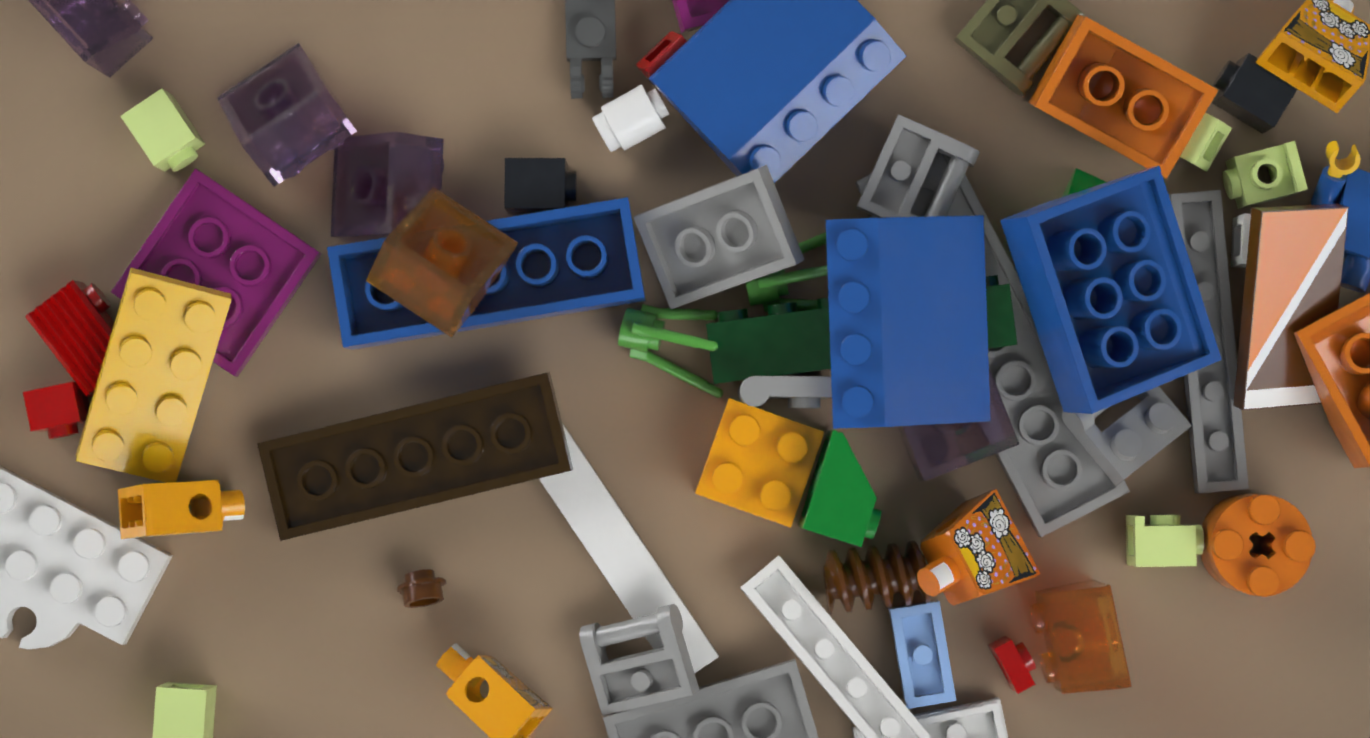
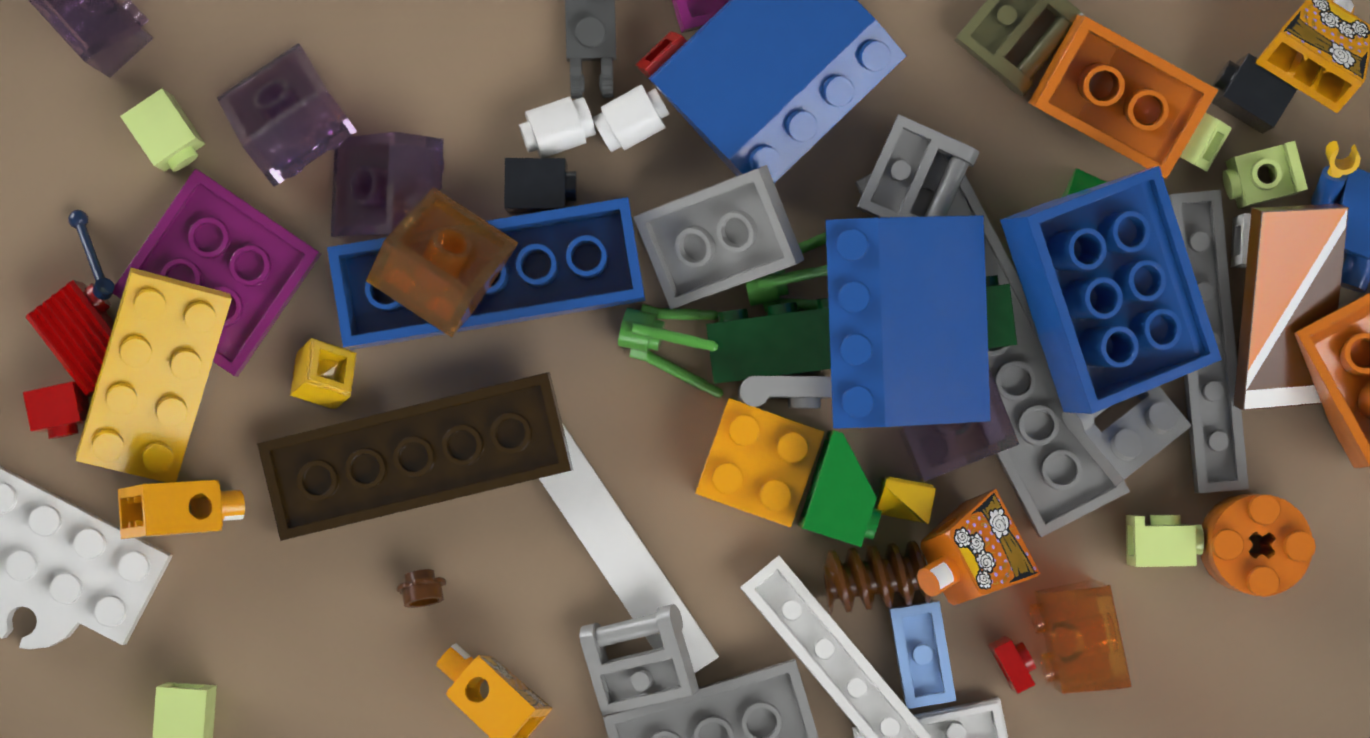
none -> dark blue hinge [68,210,115,300]
none -> yellow slope [290,338,357,409]
none -> white brick [519,96,596,158]
none -> yellow slope [876,476,936,524]

